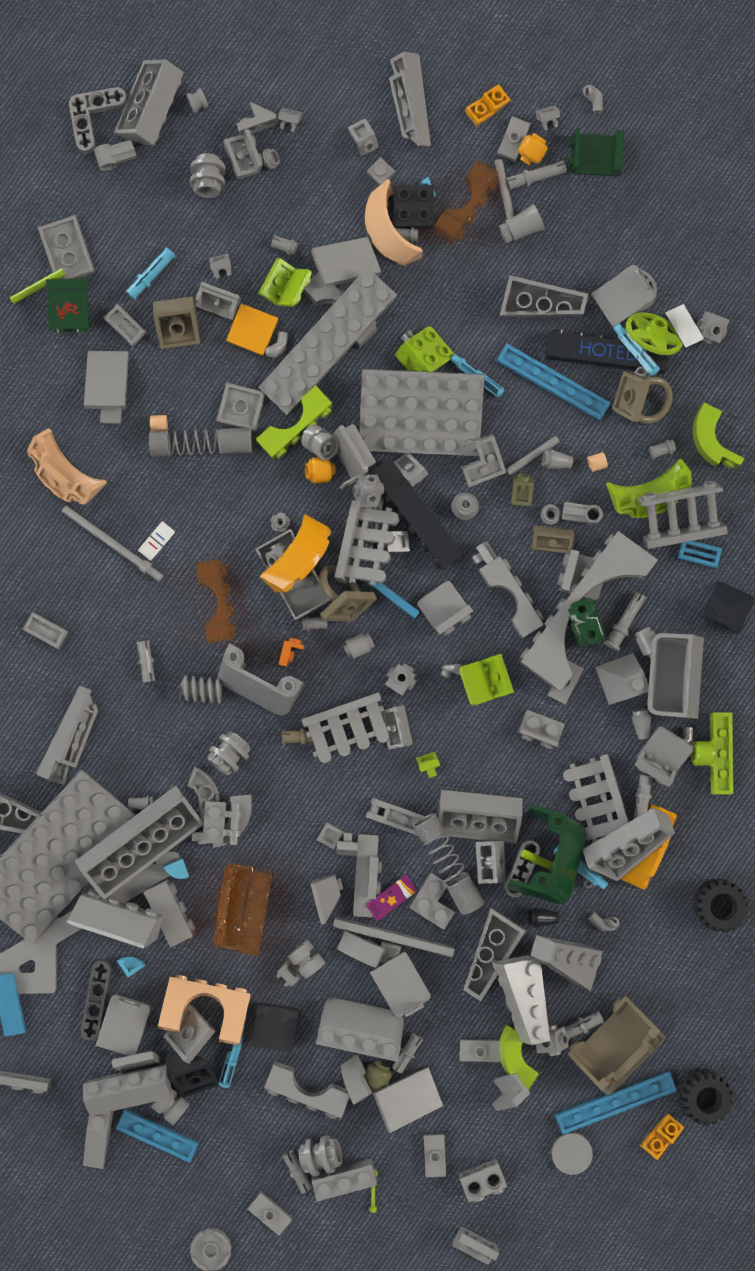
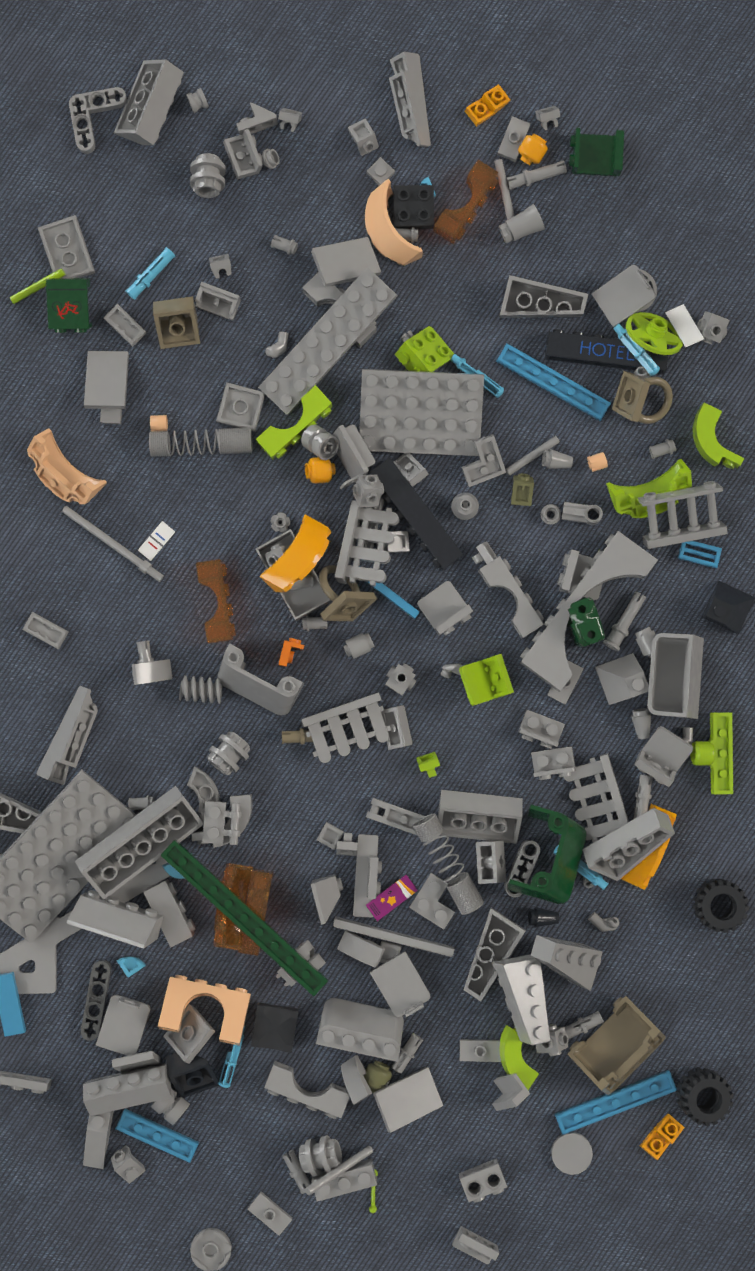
light grey piece [94,140,137,171] -> none
light orange tile [226,304,279,356] -> none
lime bracket [258,258,312,307] -> none
light grey plate [423,1133,446,1177] -> none
lime bar [521,850,554,871] -> none
dark tan slope [531,526,574,553] -> none
light grey arm [583,85,603,114] -> none
none -> light grey bracket [111,1145,146,1184]
none -> light grey slope [132,659,172,685]
none -> dark green plate [160,839,328,996]
none -> light grey bar [305,1145,373,1196]
none -> light grey bracket [531,747,576,780]

